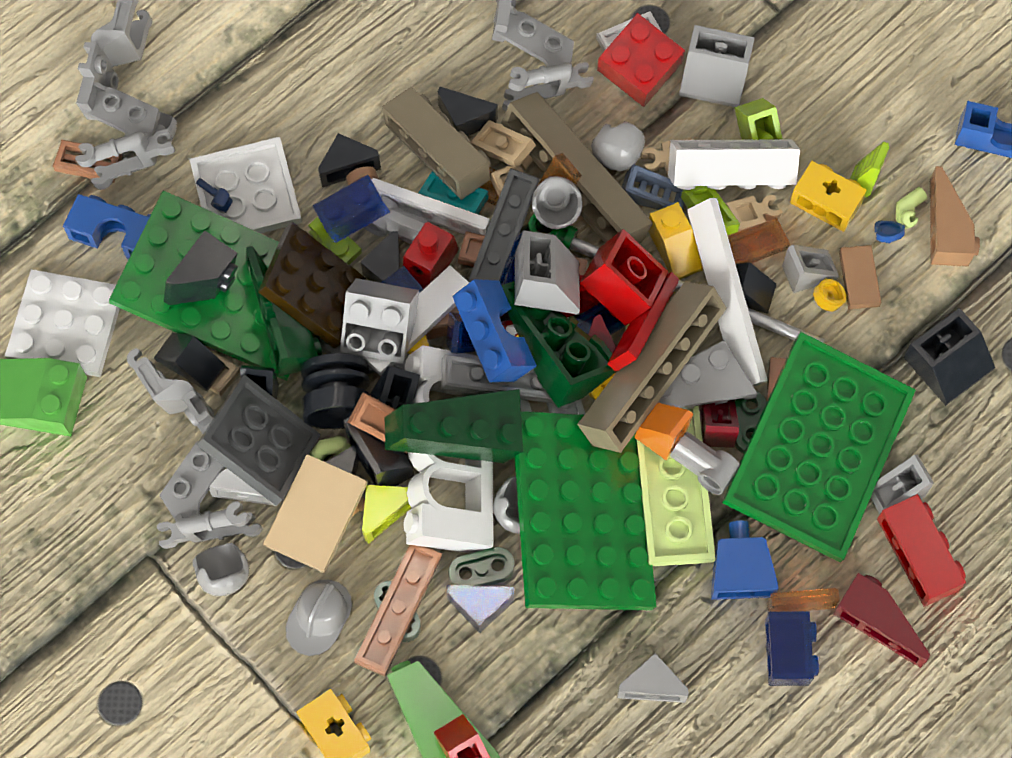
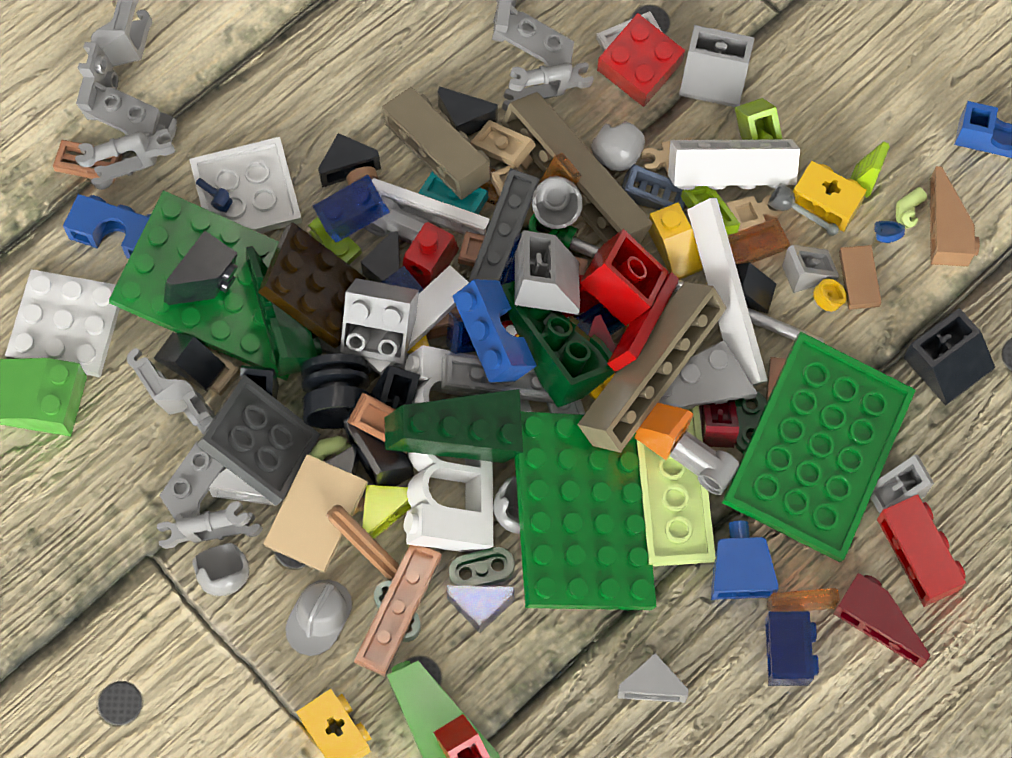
none -> medium nougat axle [326,505,399,580]
none -> hinge [768,183,839,236]

